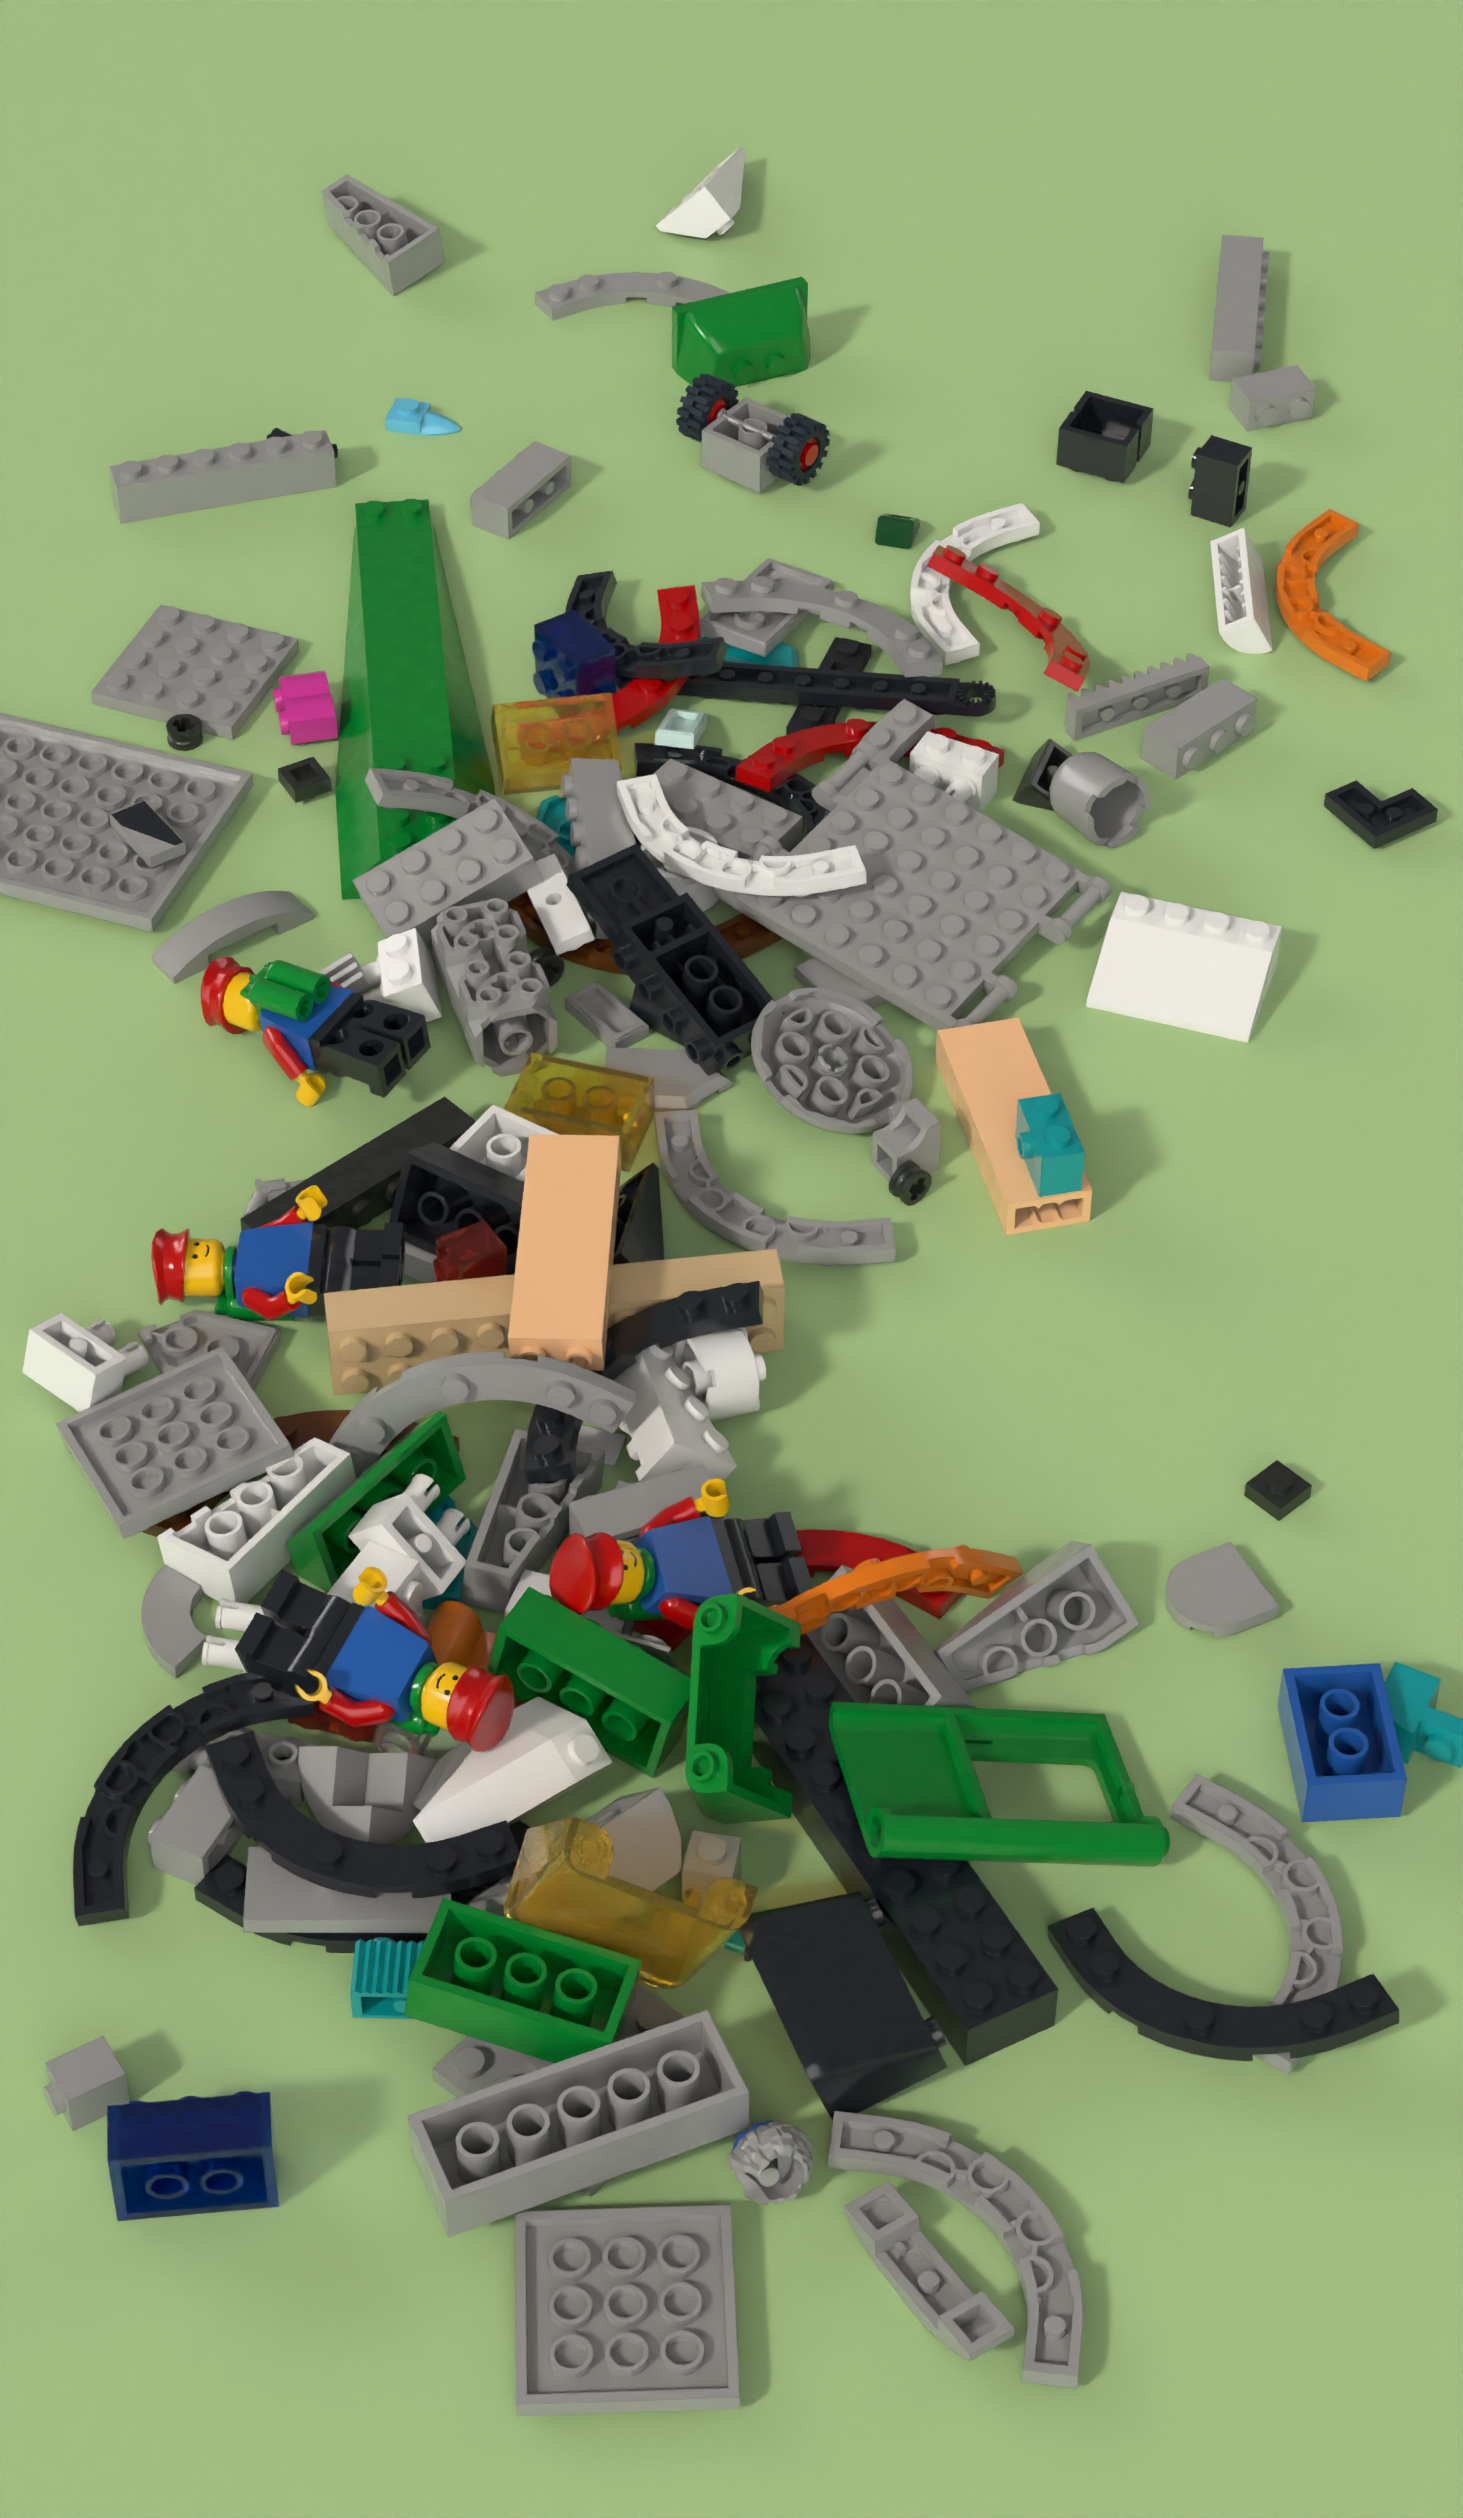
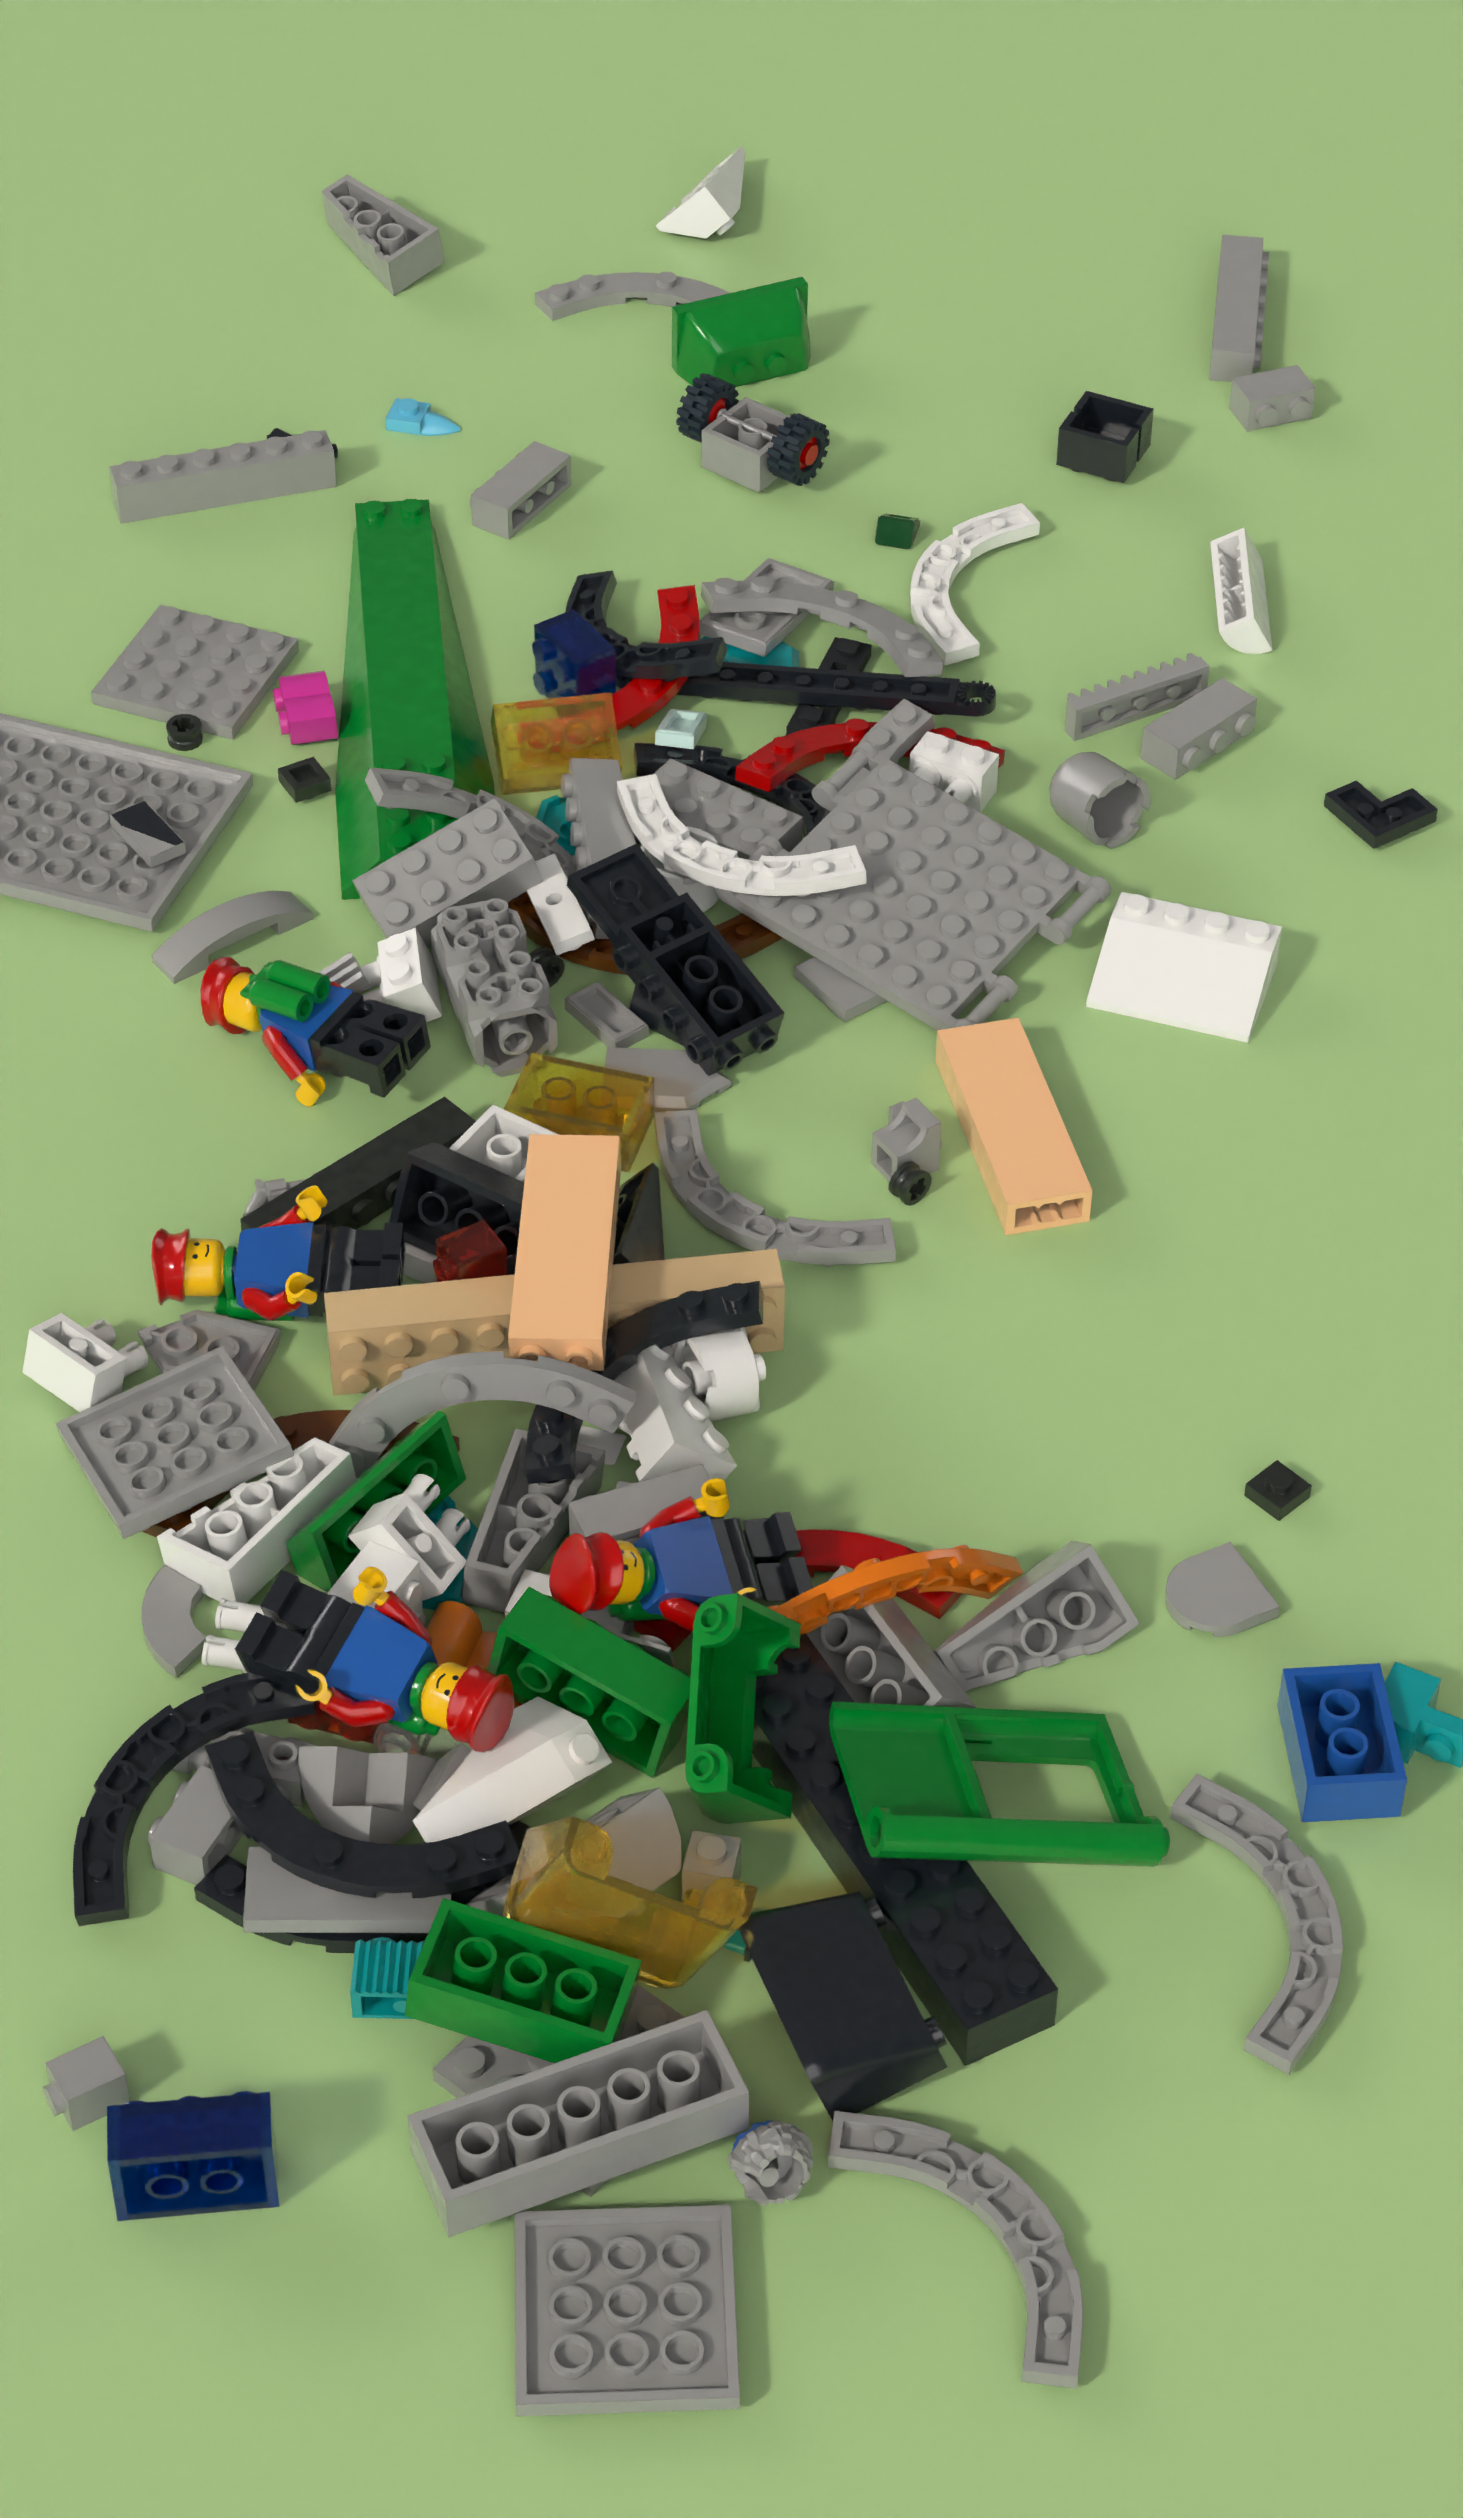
light grey brick [751,988,913,1134] -> none
light grey slope [844,2181,1015,2362] -> none
red plate [927,545,1090,692] -> none
pearl dark grey slope [1013,738,1073,811] -> none
teal brick [1015,1093,1085,1197] -> none
black plate [1048,1908,1399,2061] -> none
black brick [1188,435,1252,528] -> none
orange plate [1275,509,1391,682] -> none

